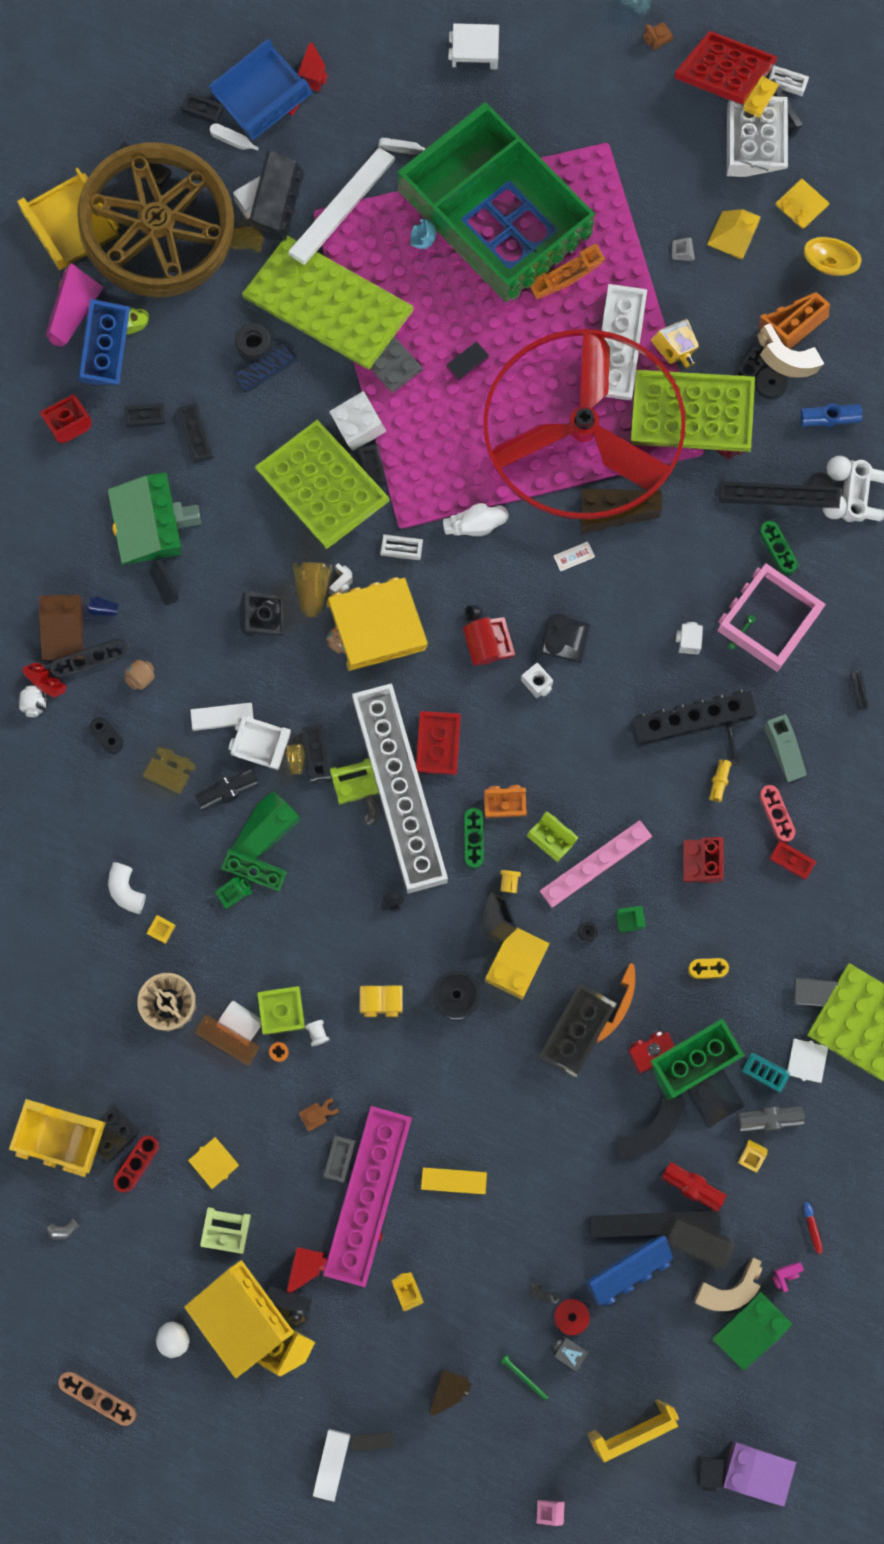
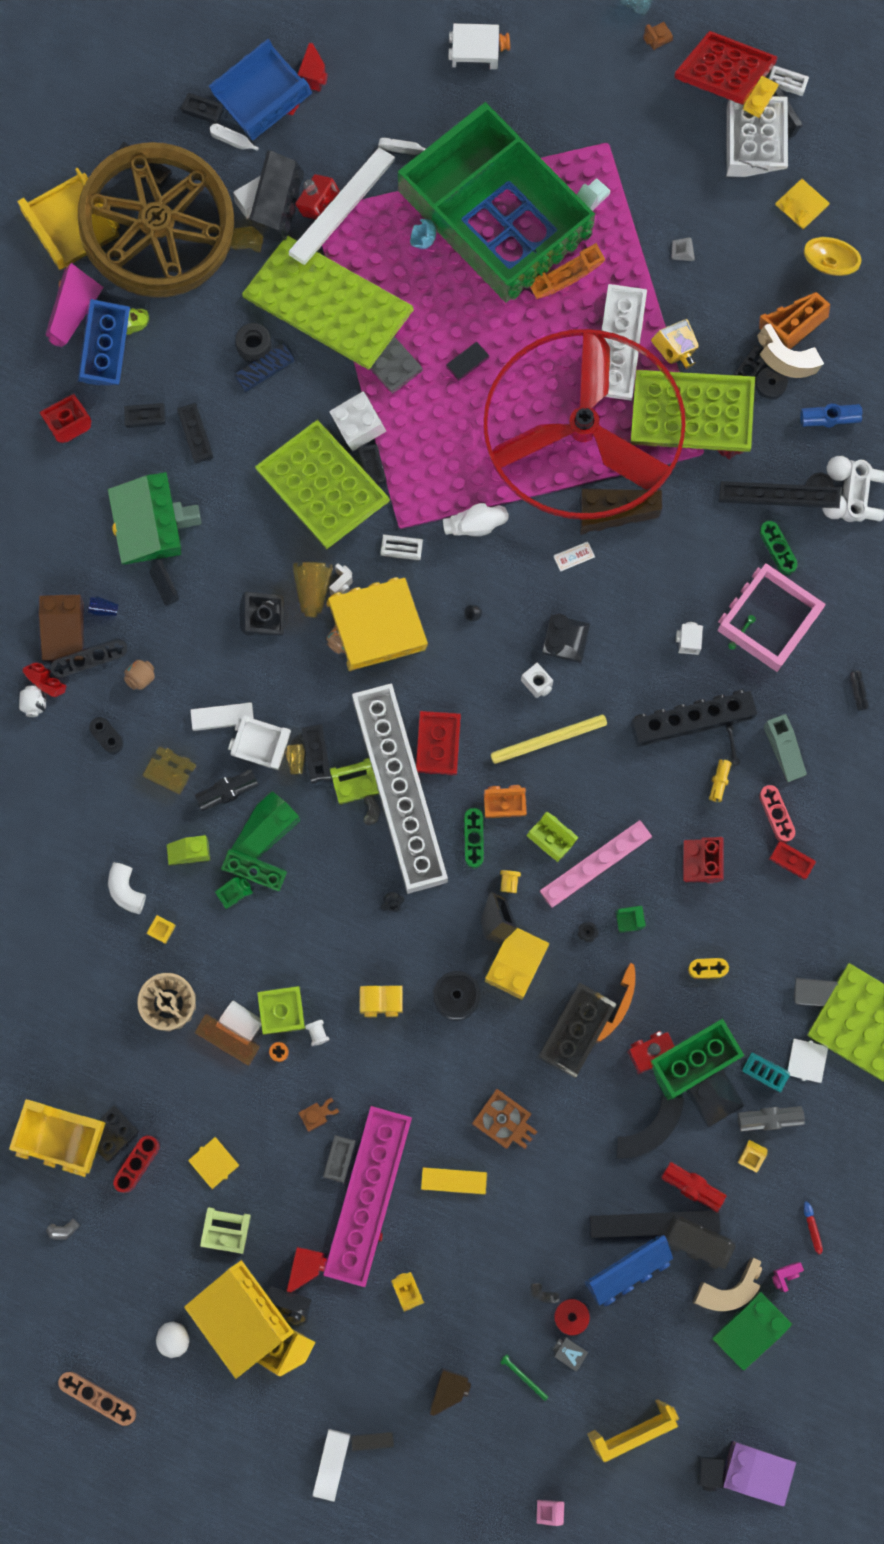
red brick [462,617,515,666] -> none
yellow slope [707,209,761,260] -> none
none -> lime slope [167,835,210,865]
none -> red piece [295,174,340,220]
none -> dark orange piece [472,1089,537,1149]
none -> light yellow axle [491,715,607,764]
none -> orange bush [499,33,510,52]
none -> light aqua slope [577,178,611,211]

